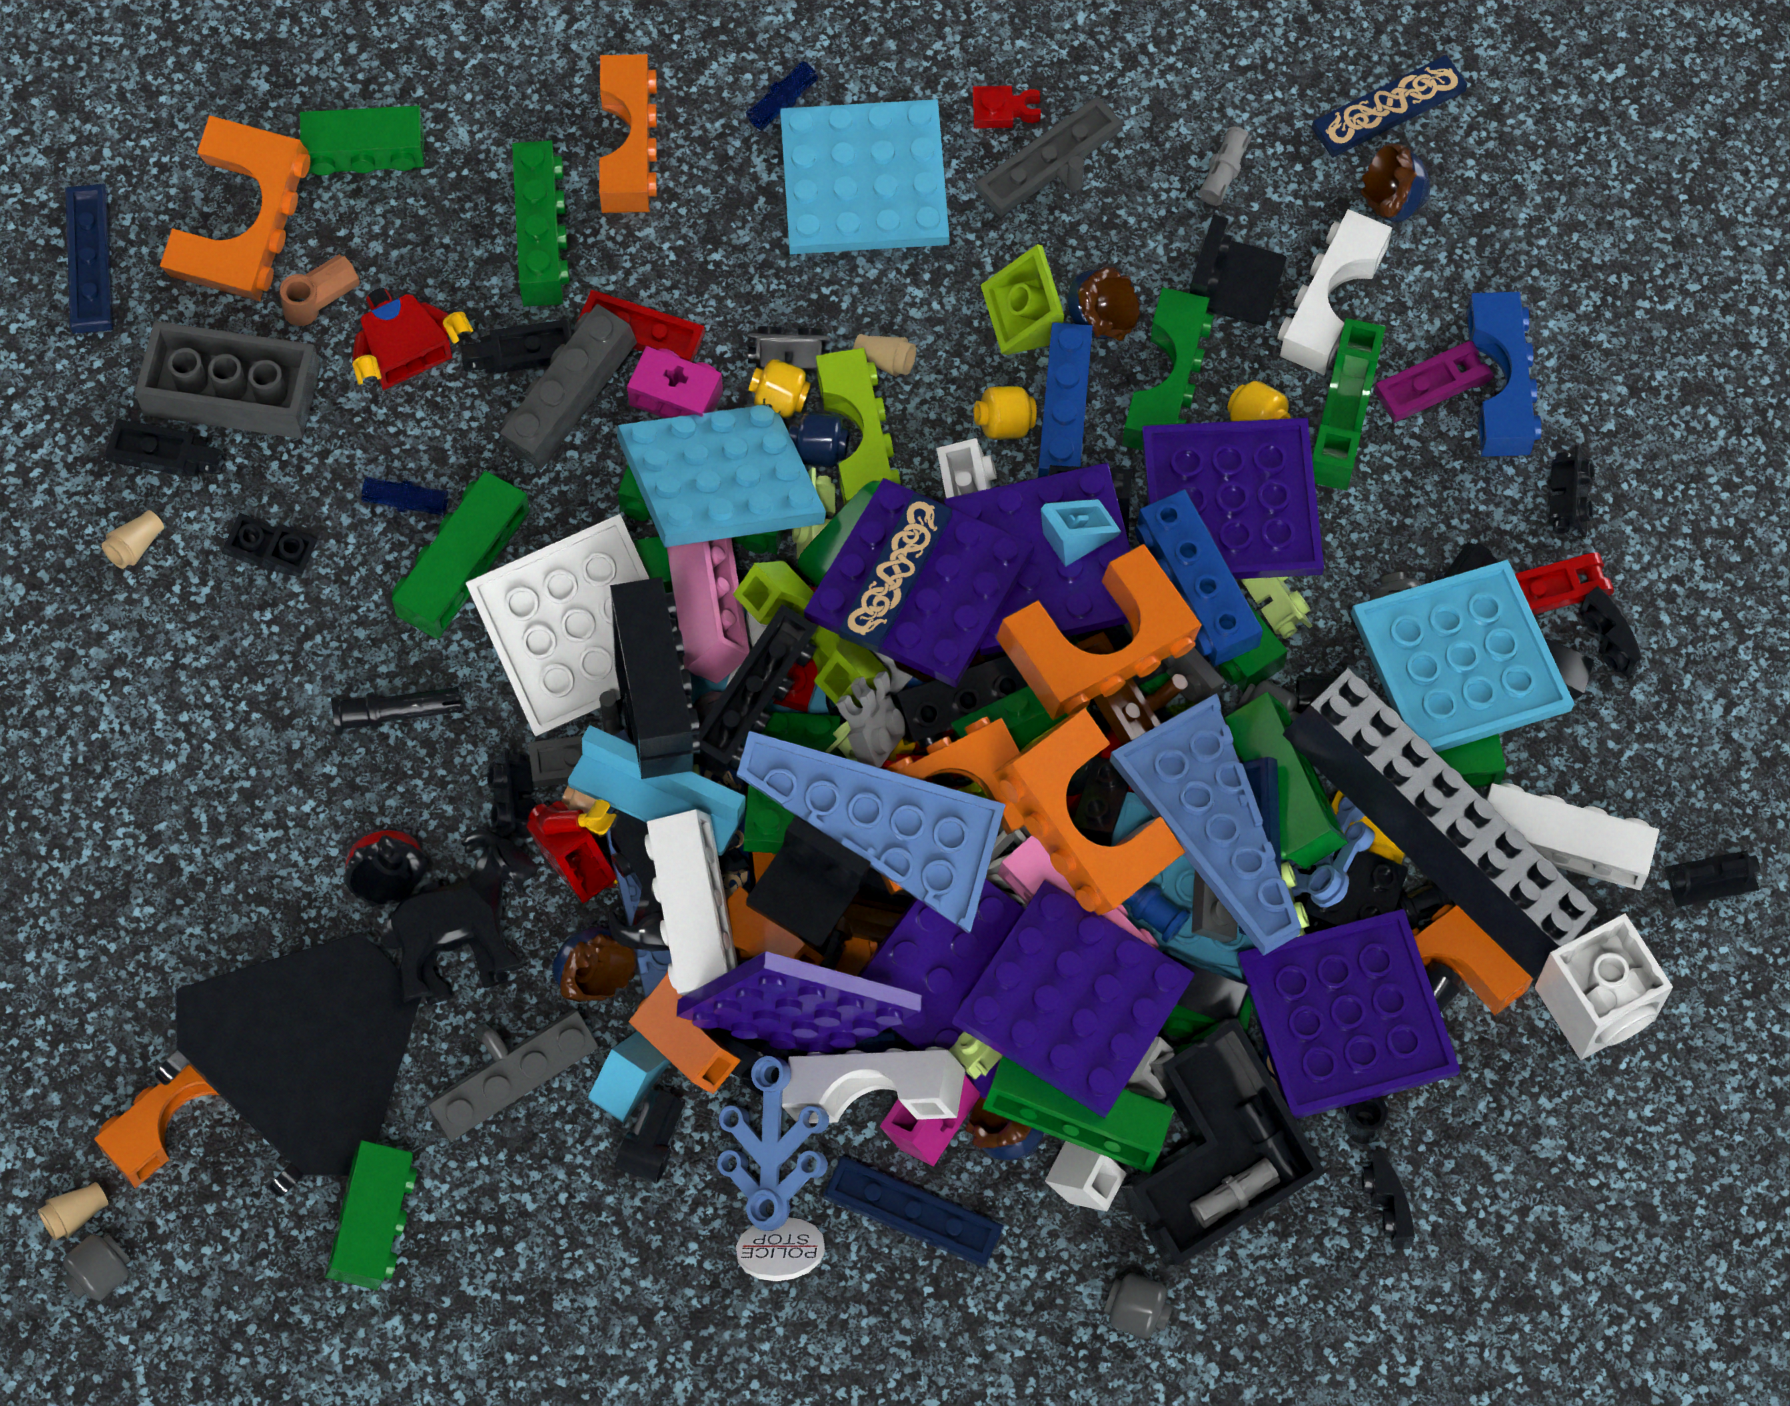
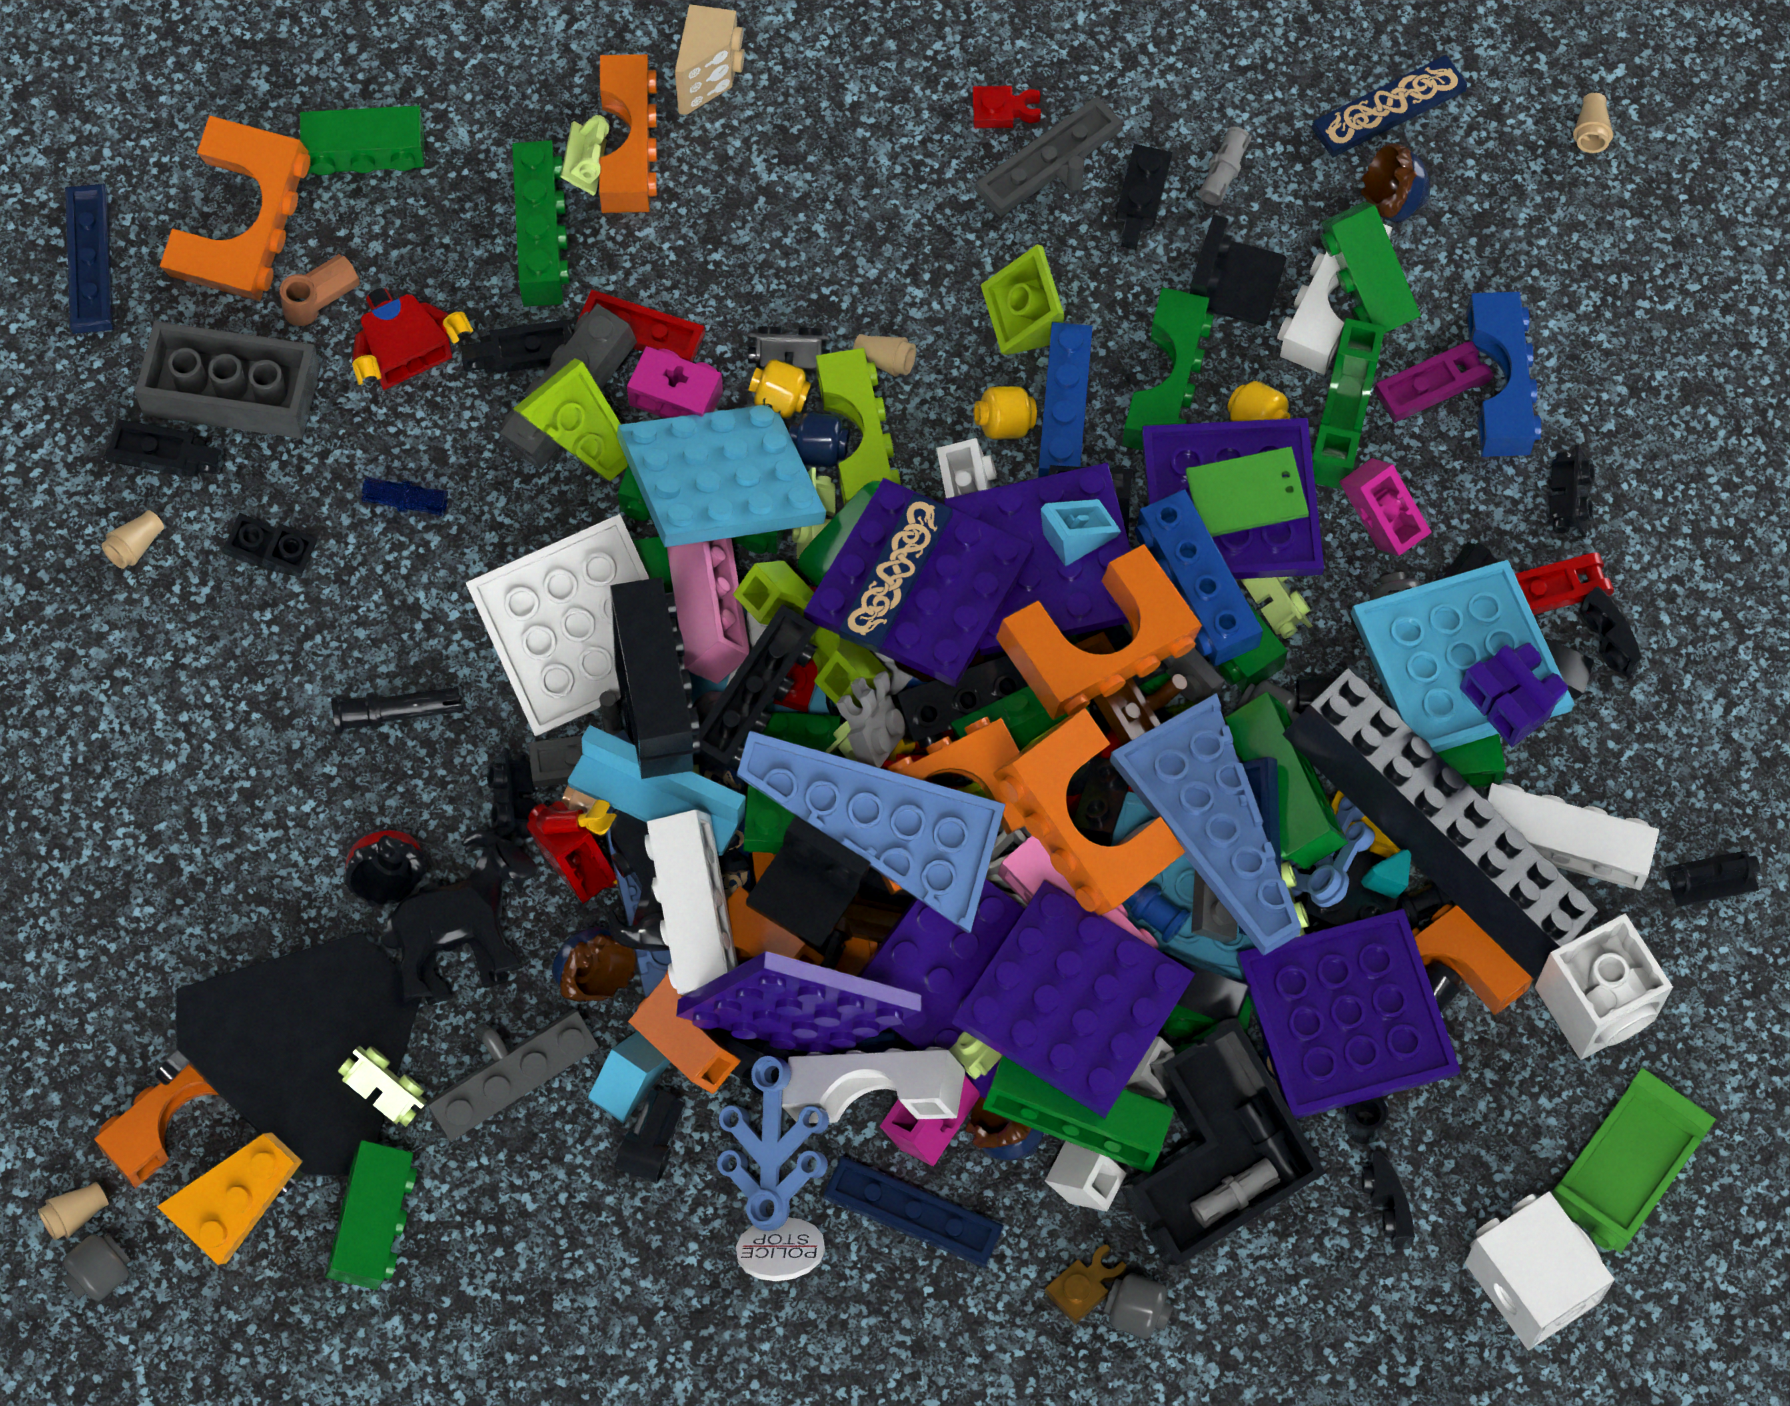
green brick [392,470,530,640] -> none
clear blue pin [746,61,818,131] -> none
medium azure plate [780,99,949,254] -> none
reddish brown hair [1068,266,1141,341] -> none
none -> light orange wing [157,1132,303,1265]
none -> yellowish green hinge [338,1046,427,1127]
none -> lime wing [513,358,628,481]
none -> yellowish green hinge [560,115,609,196]
none -> tan slope [675,4,745,115]
none -> pearl gold plate [1045,1244,1126,1325]
none -> black hinge [1116,144,1173,250]
none -> bright green container [1185,446,1309,537]
none -> green brick [1321,202,1421,333]
none -> dark pink brick [1339,458,1432,556]
none -> teal slope [1360,849,1411,899]
none -> dark purple hips [1459,642,1568,748]
none -> white brick [1465,1191,1615,1351]
none -> bright green panel [1551,1068,1716,1254]
none -> tan cone [1573,93,1613,153]

